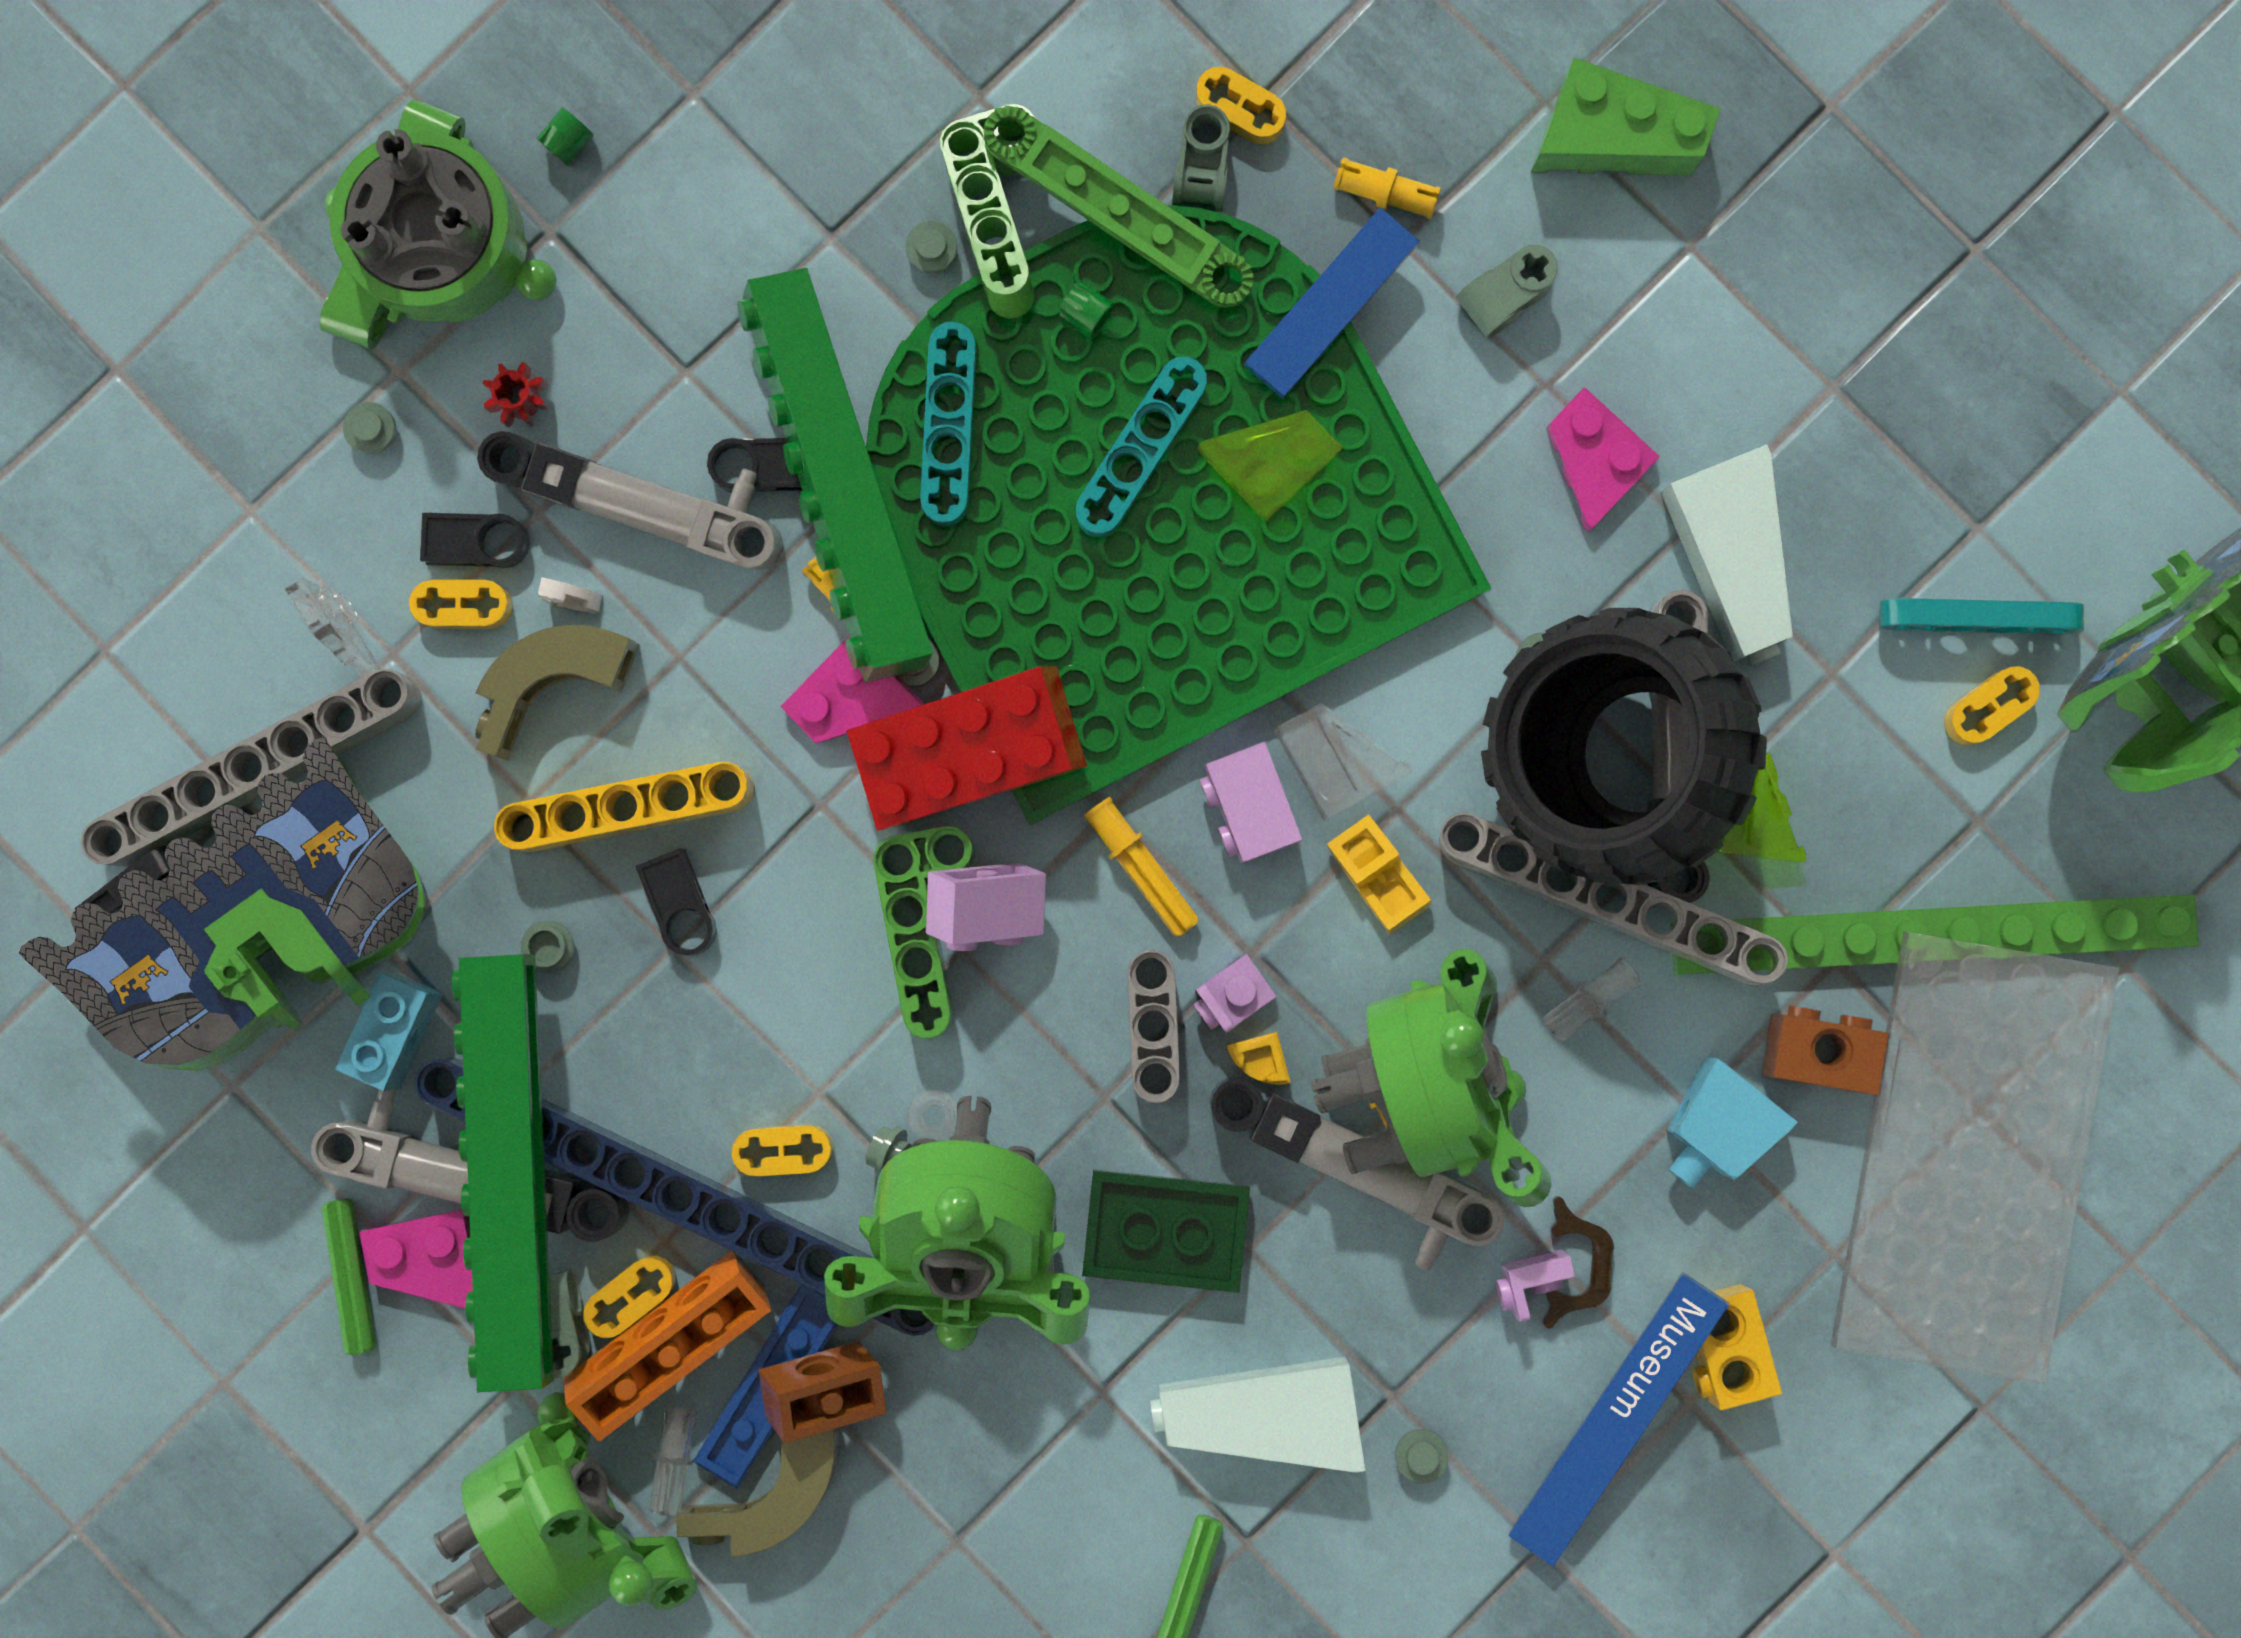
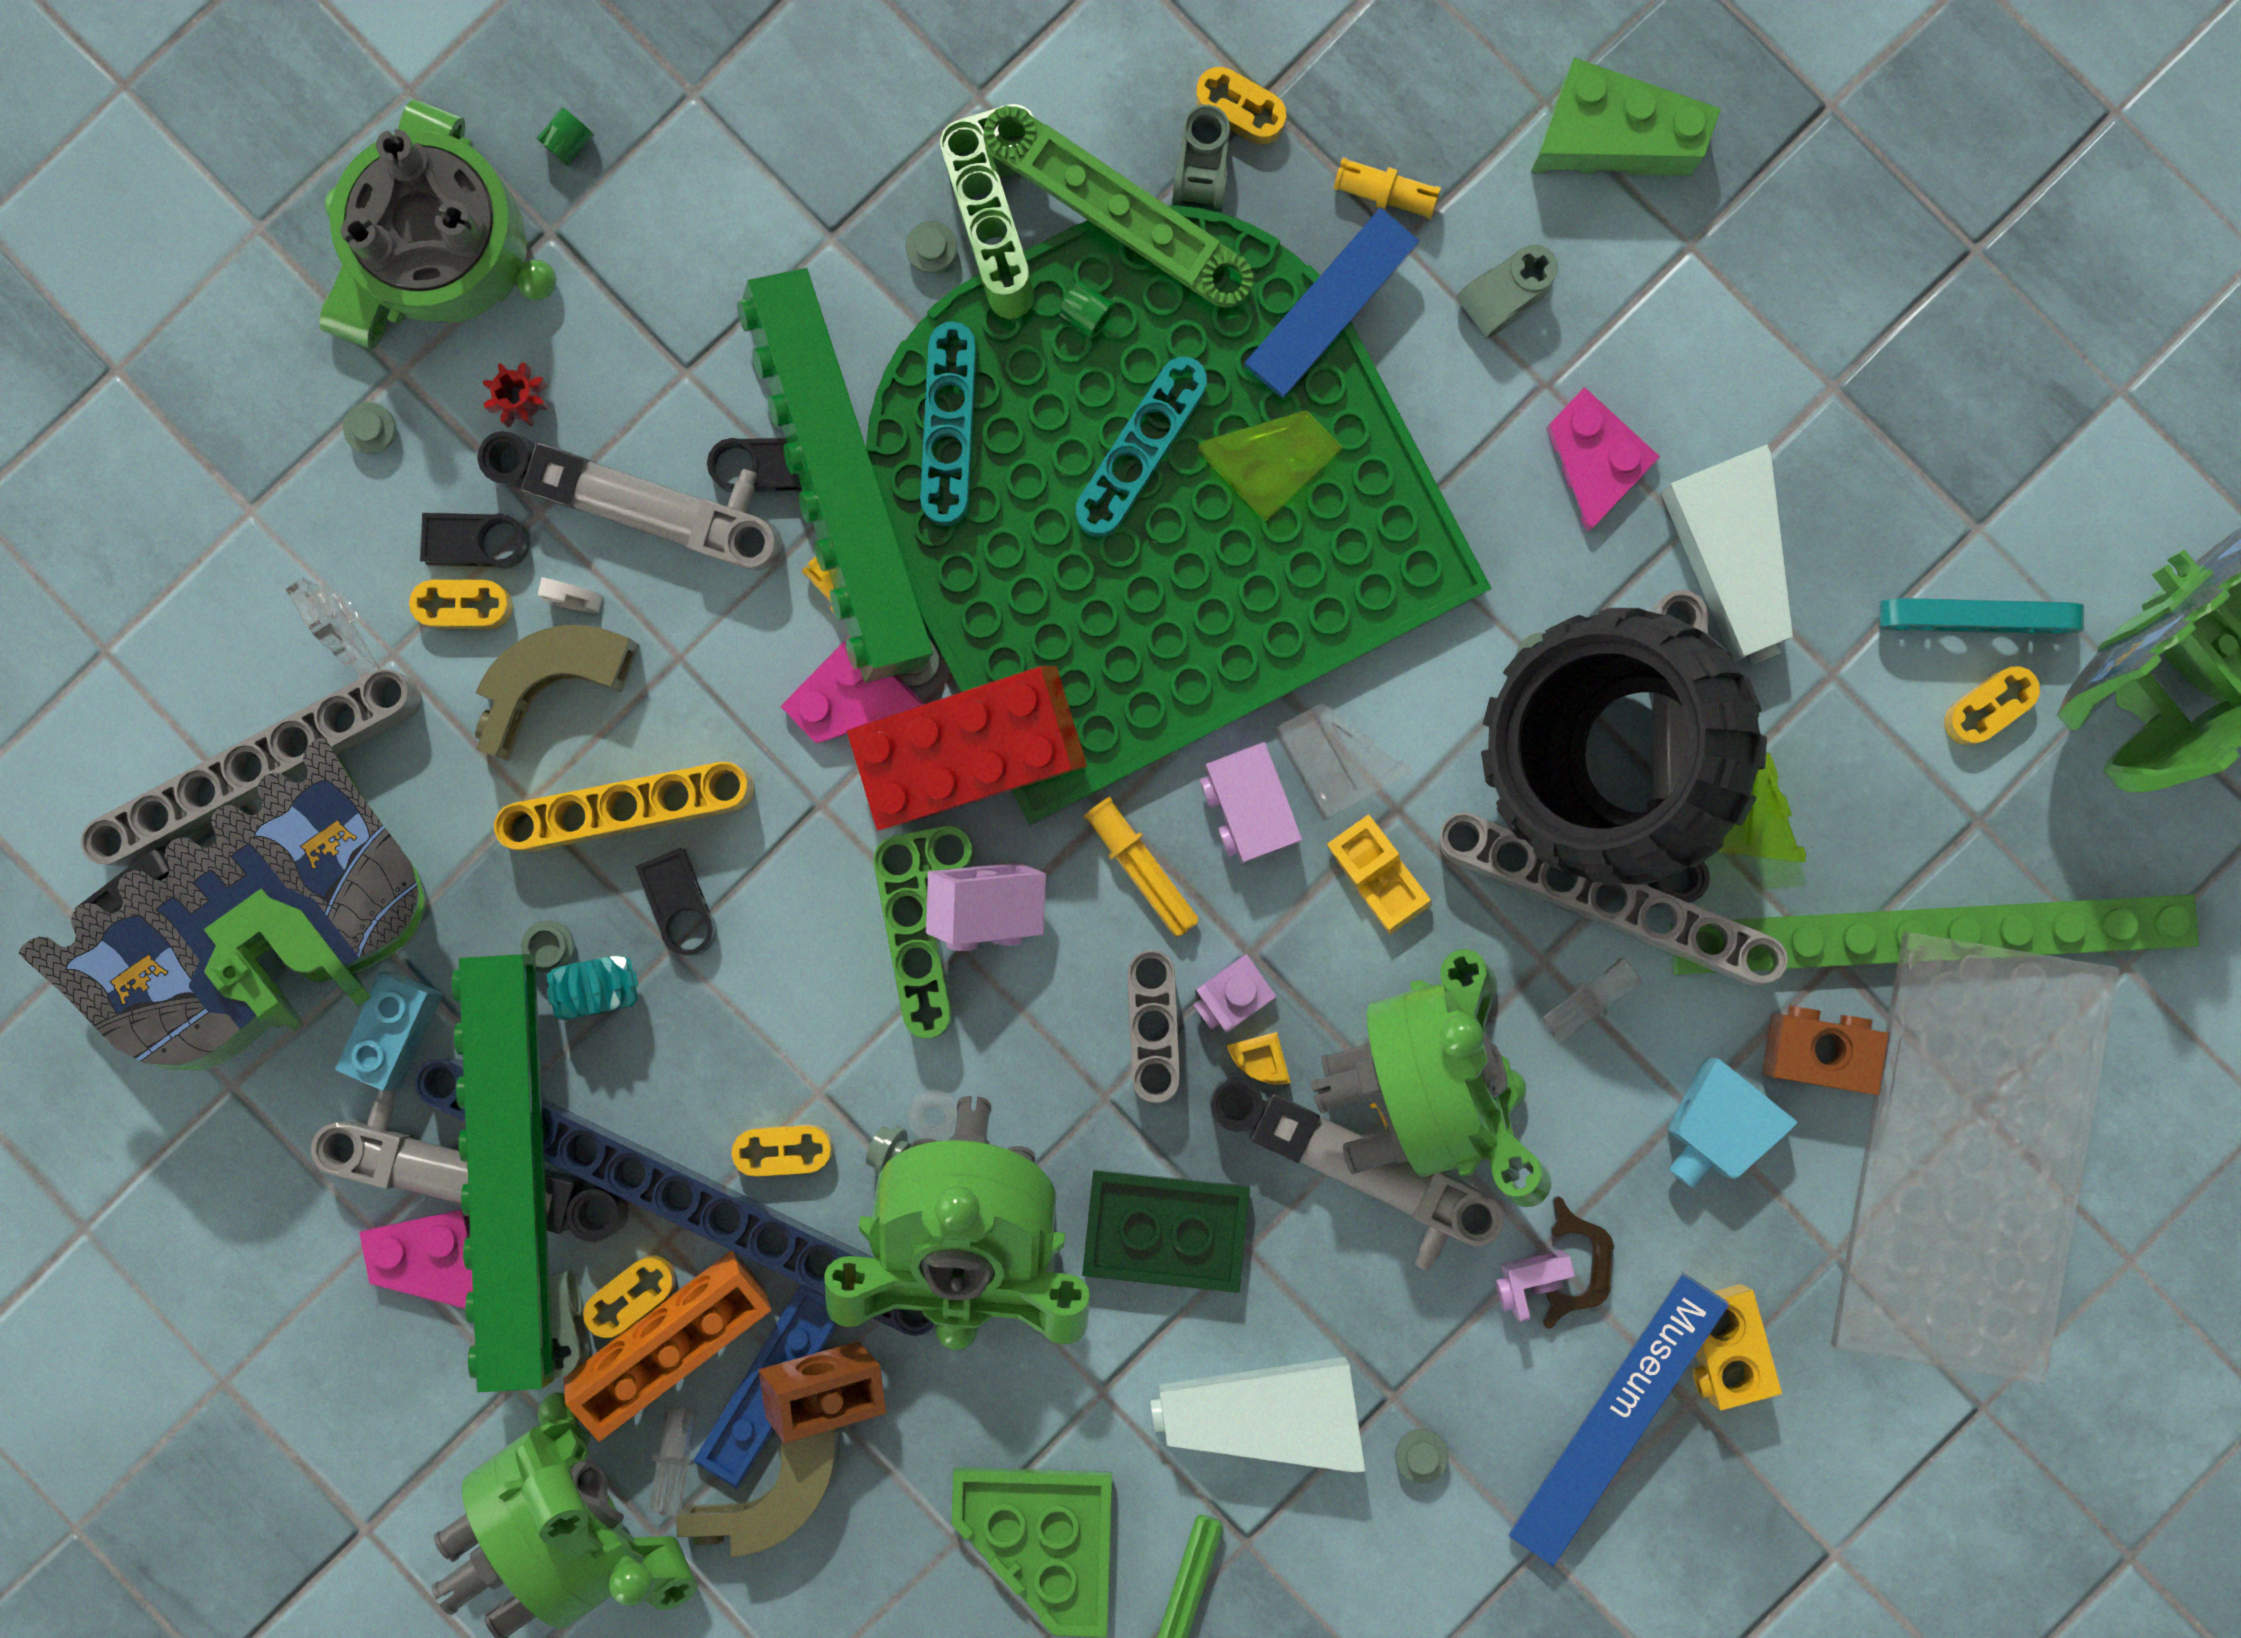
bright green axle [322,1198,376,1355] -> none
none -> teal gear [546,955,639,1020]
none -> bright green plate [951,1467,1112,1637]

